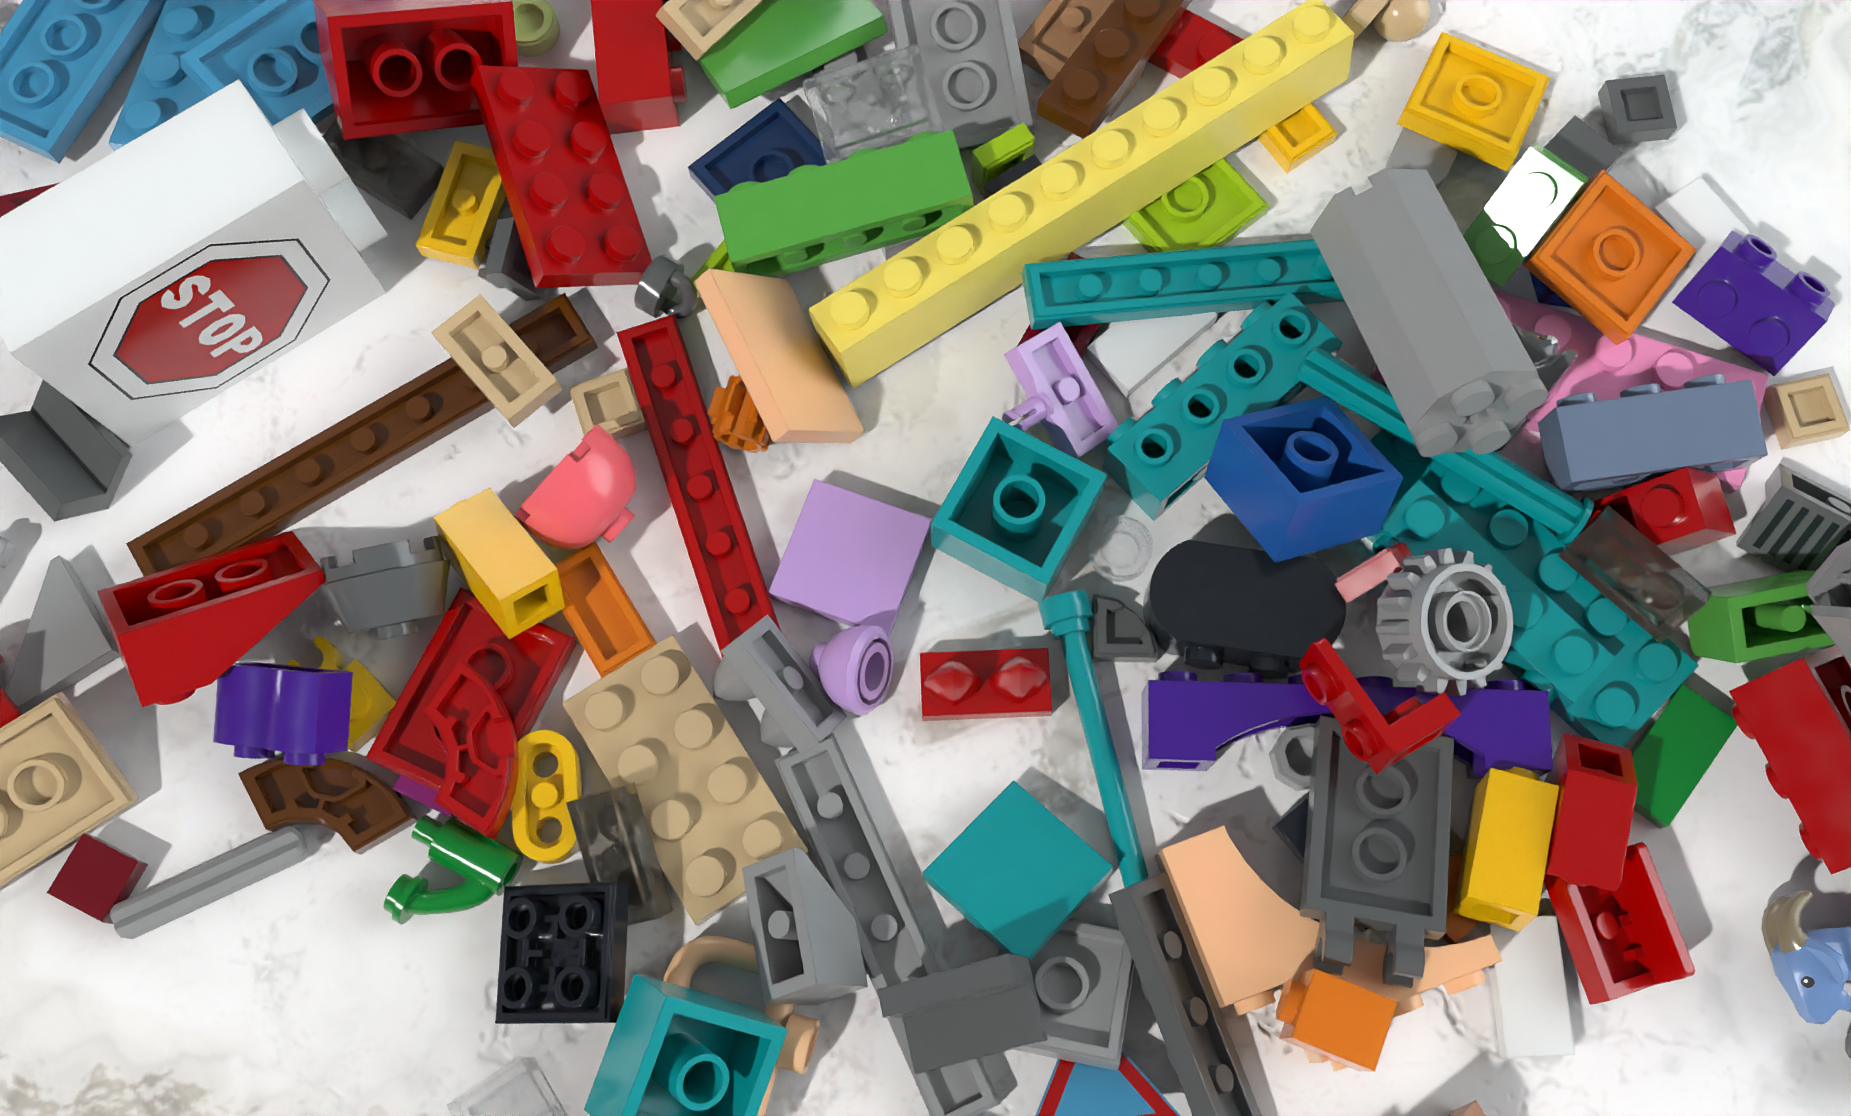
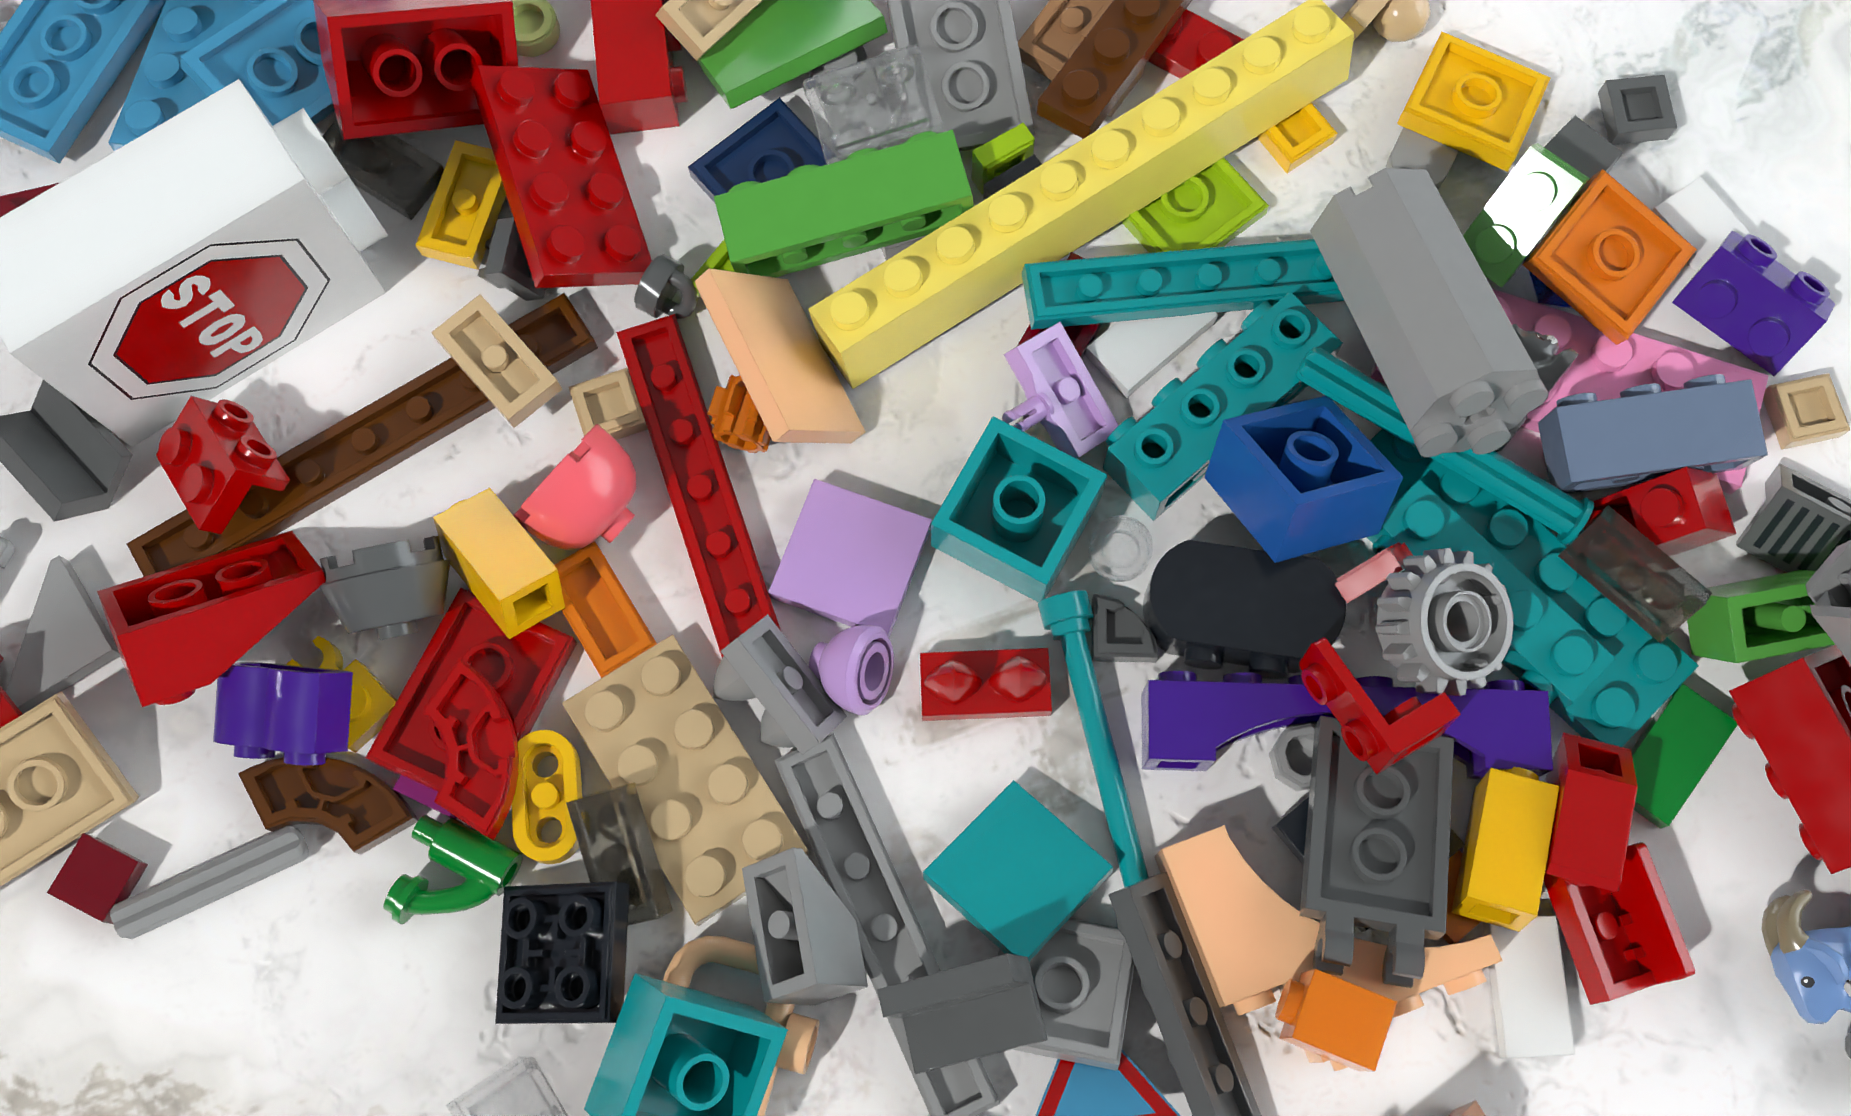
none -> red bracket [156,396,290,534]

